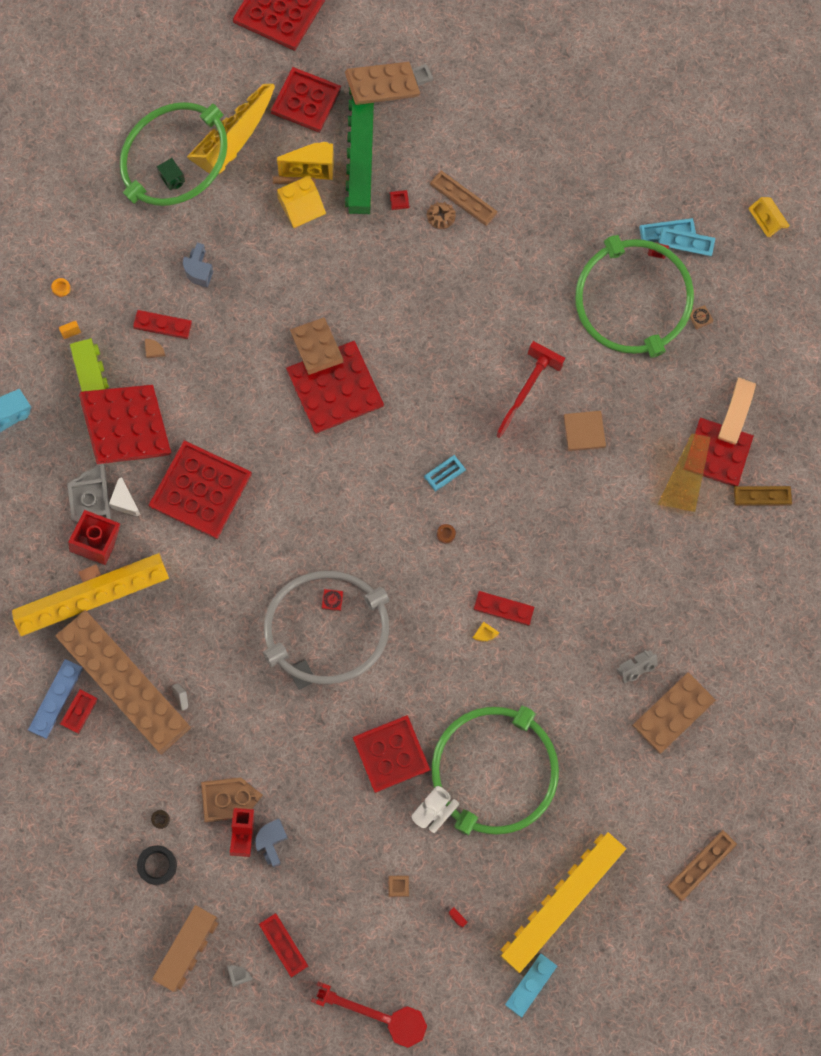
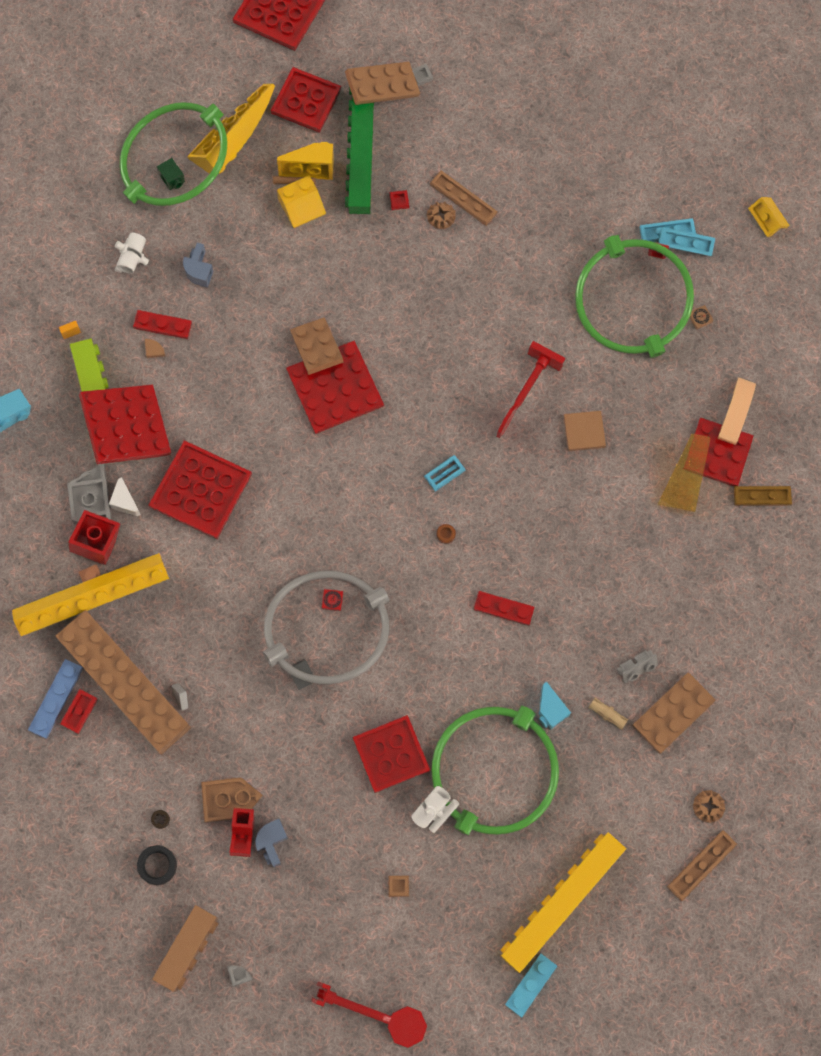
light orange tile [51,278,71,297] -> none
red plate [259,913,309,978] -> none
red tile [448,907,468,928] -> none
yellow tile [473,622,500,642] -> none
none -> white pin [115,233,149,274]
none -> medium azure slope [539,682,571,730]
none -> tan pin [588,697,628,730]
none -> medium nougat gear [693,790,726,823]

